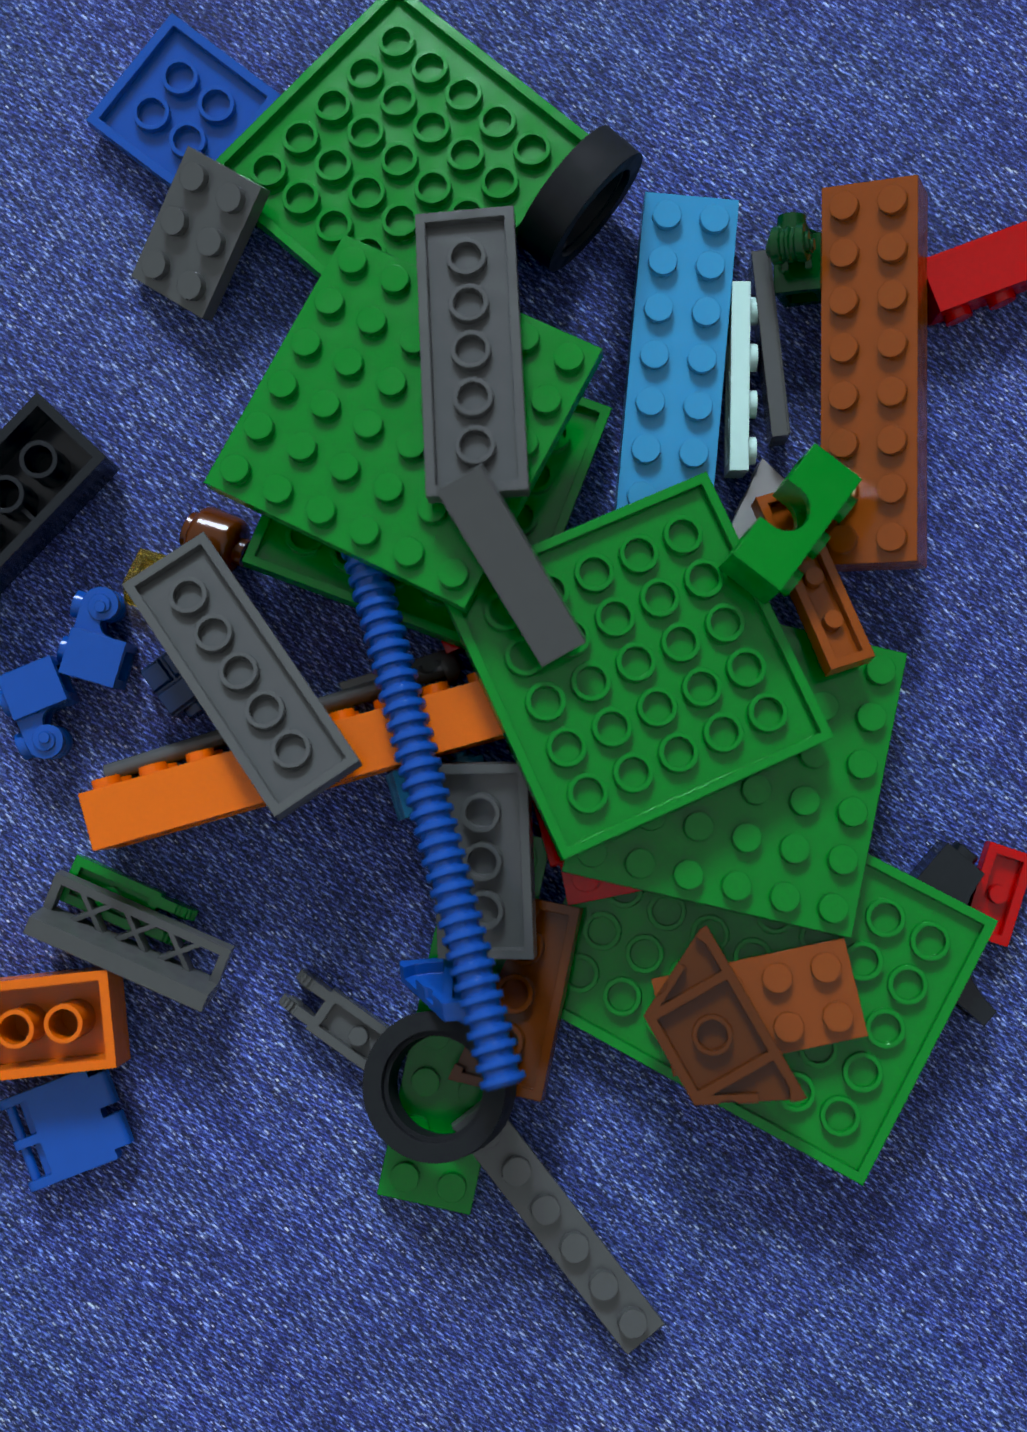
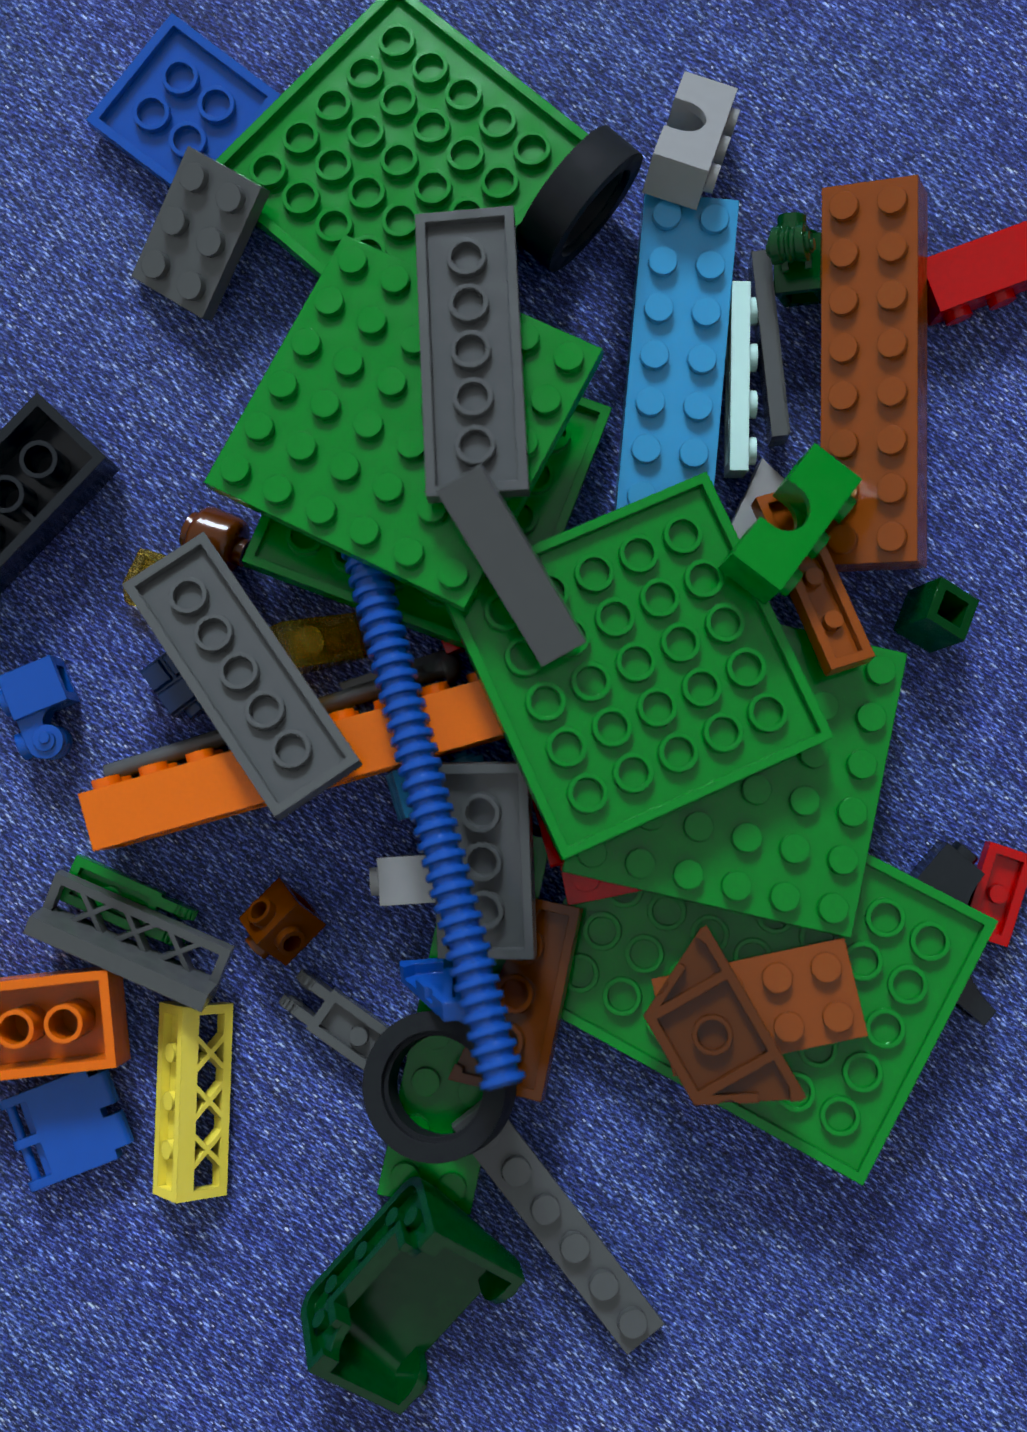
blue brick [57,586,138,690] -> none
none -> light yellow fence [152,1001,233,1203]
none -> reddish brown brick [238,878,326,966]
none -> clear yellow slope [269,612,367,675]
none -> dark green windscreen [301,1176,525,1415]
none -> light grey brick [369,854,436,906]
none -> light grey arch [642,71,740,210]
none -> dark green brick [893,577,979,653]

